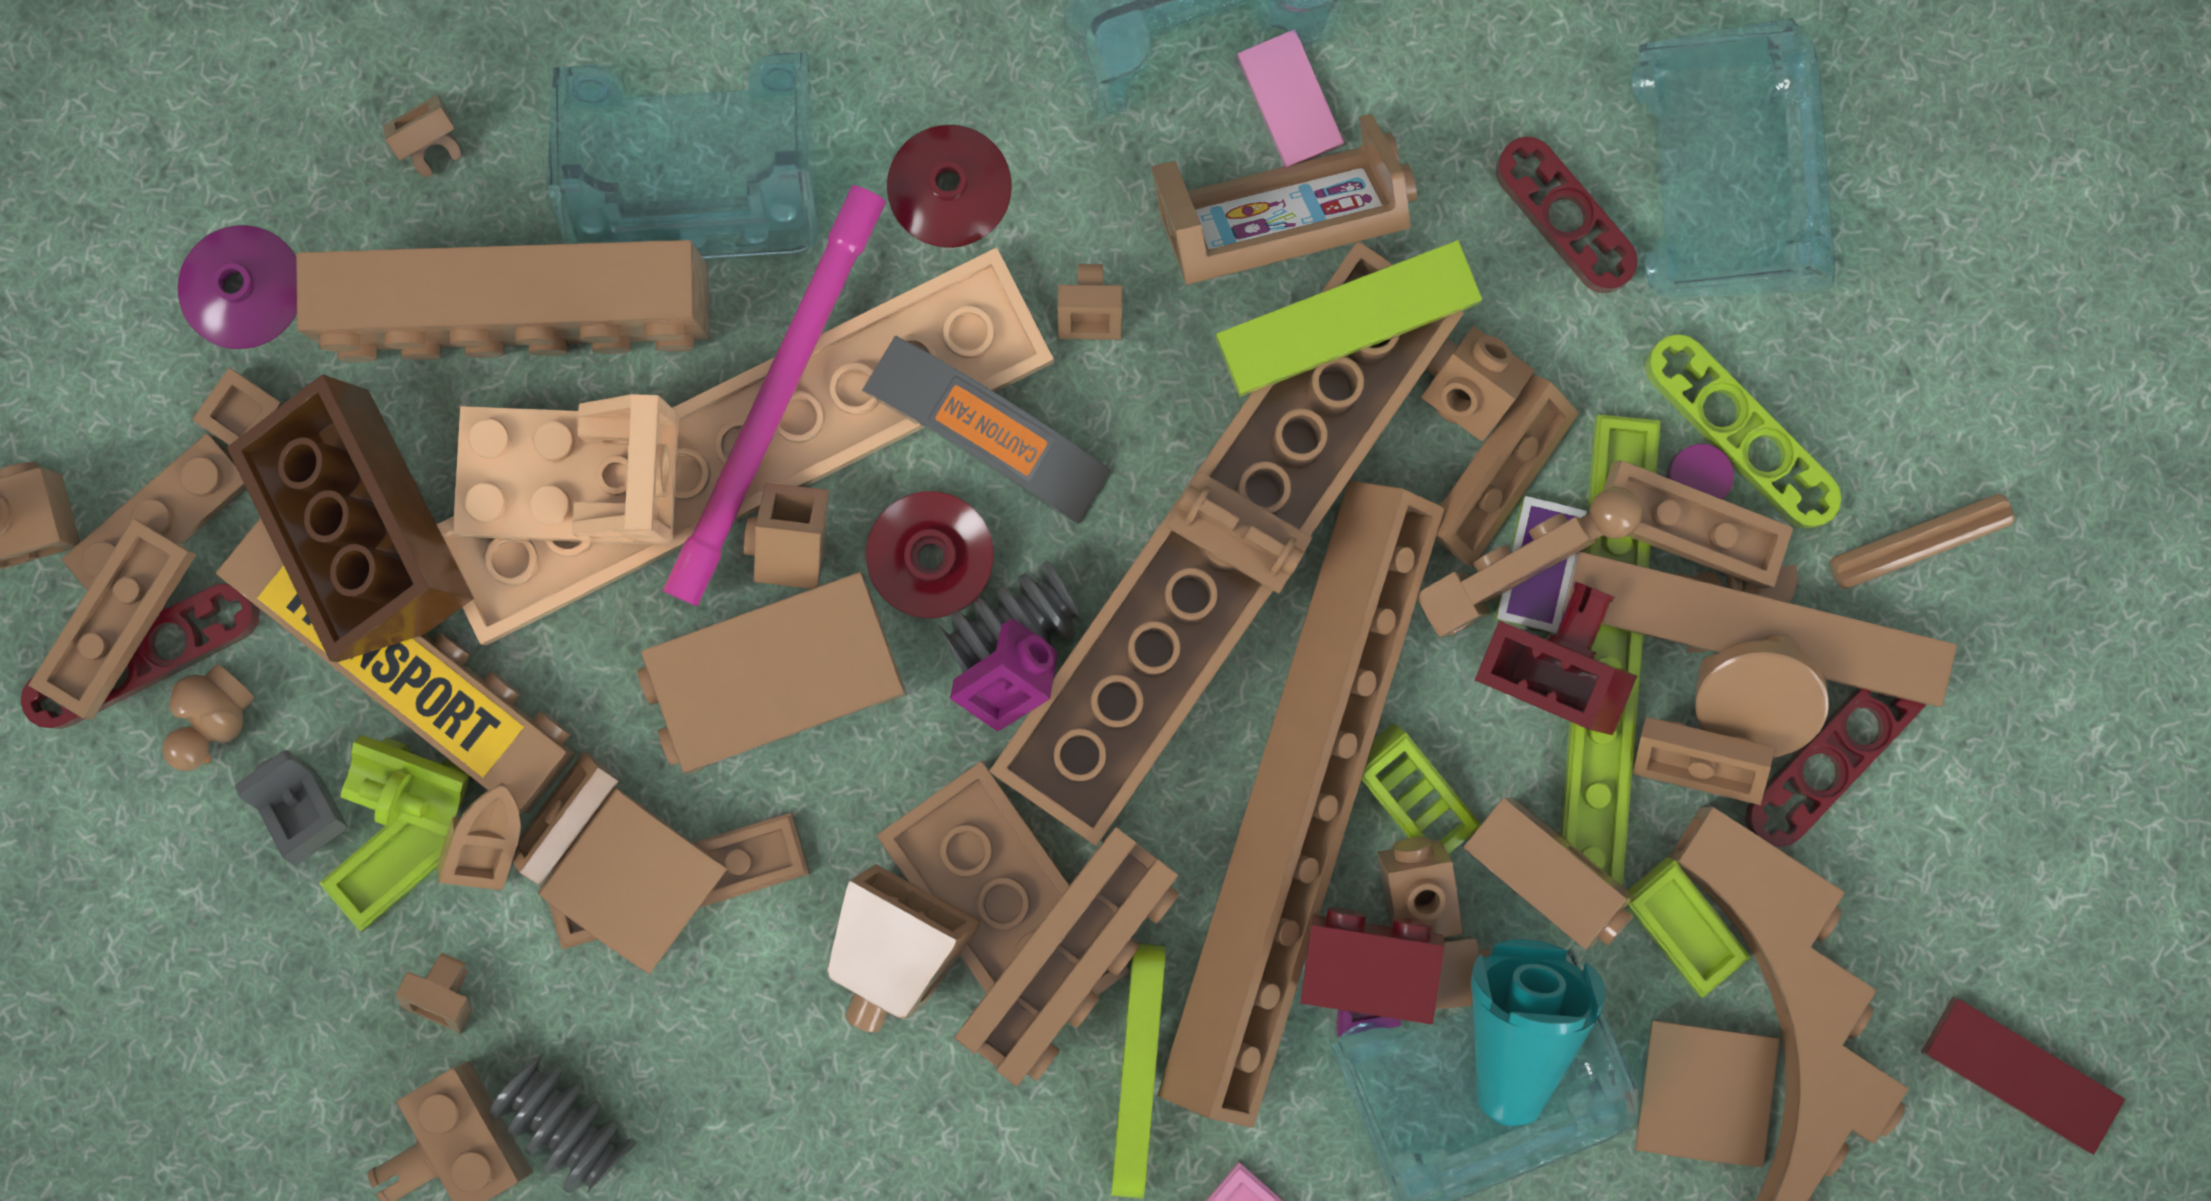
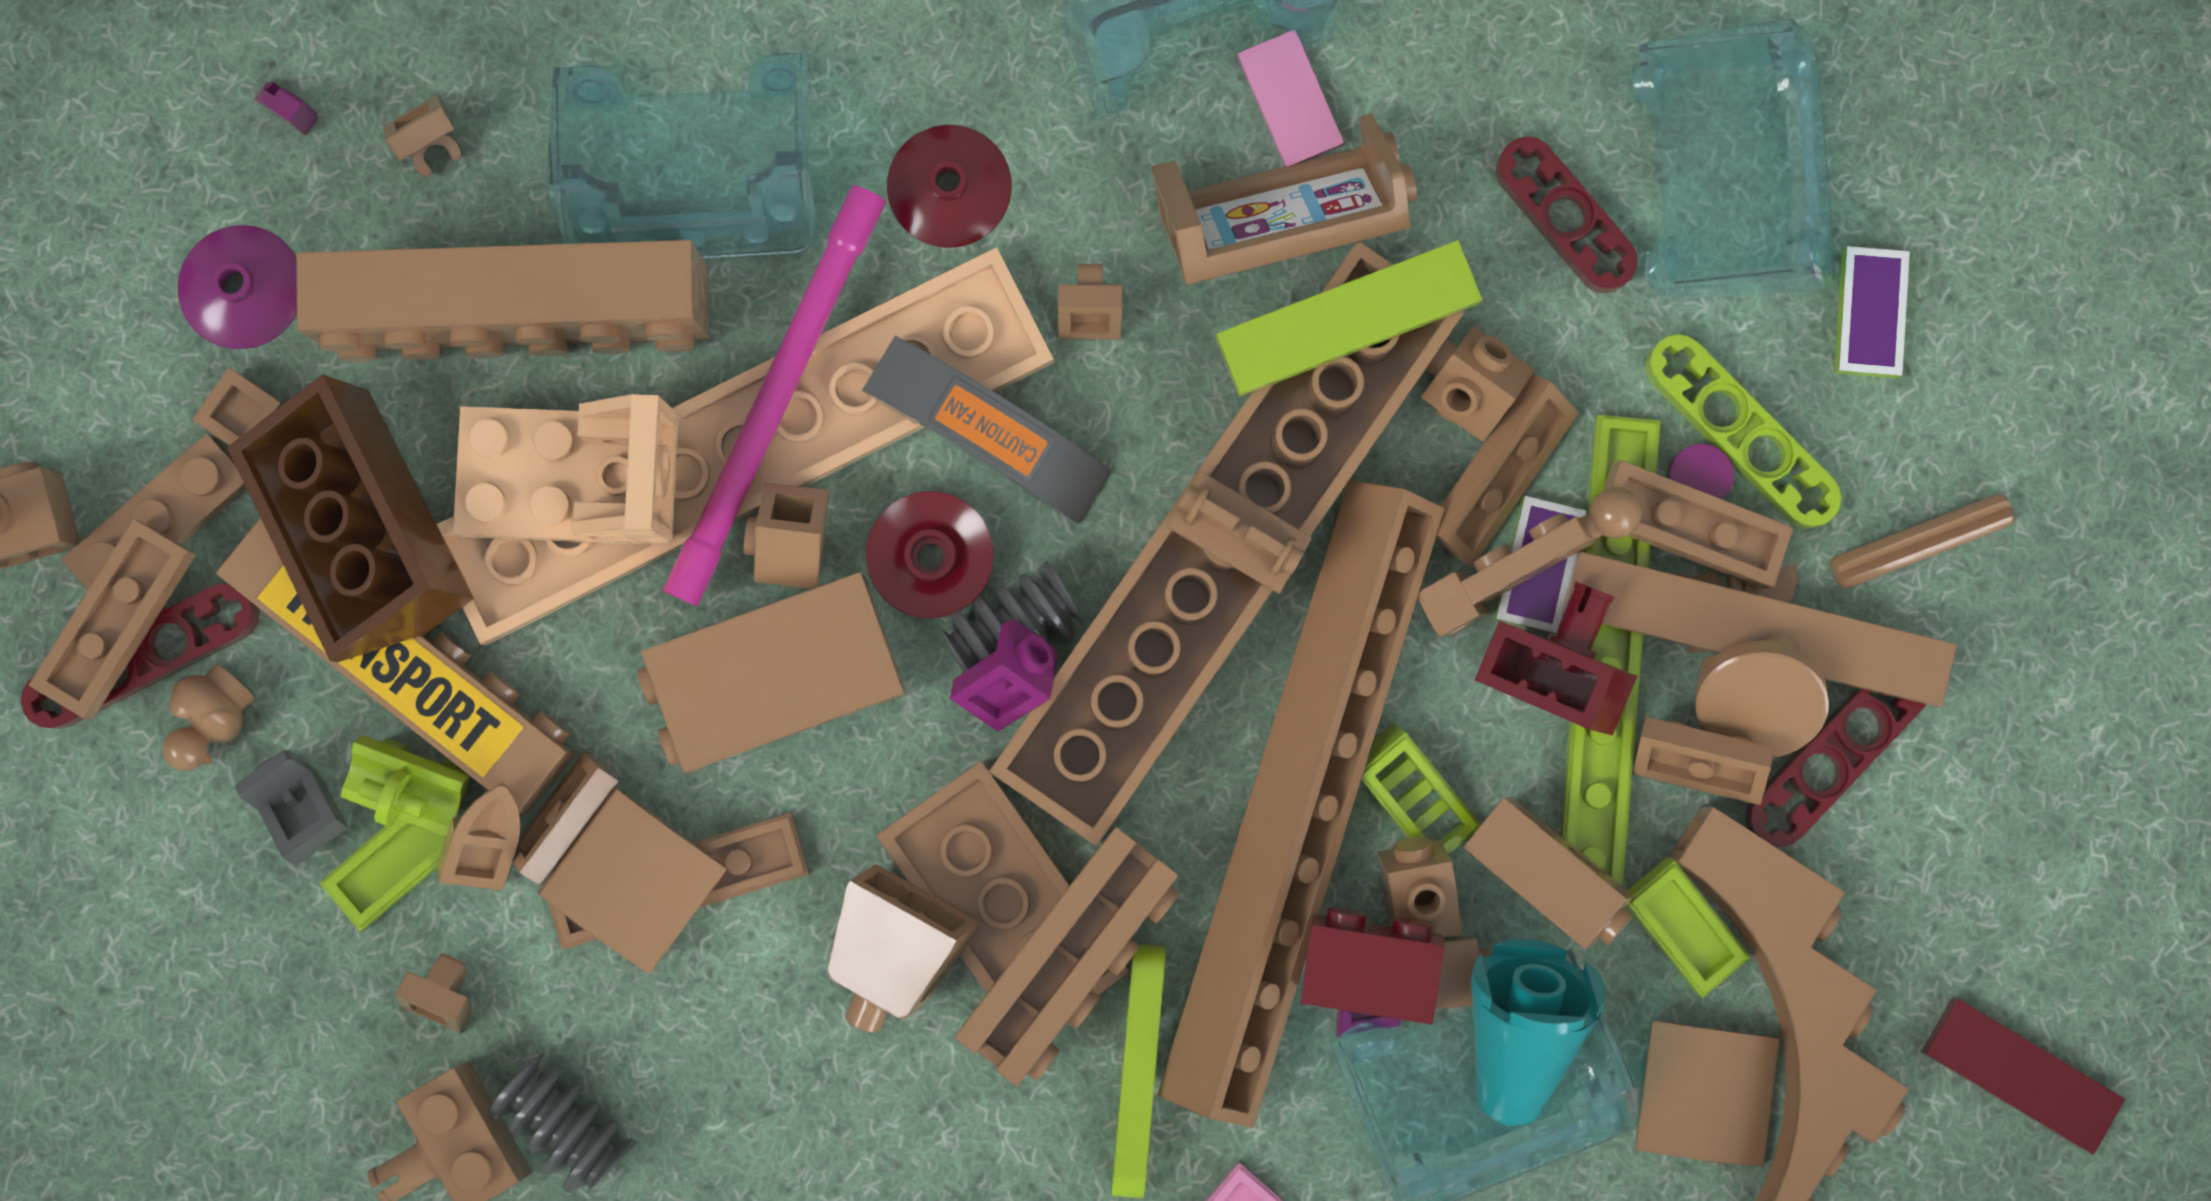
none -> magenta tile [254,81,318,136]
none -> tile [1834,246,1910,378]

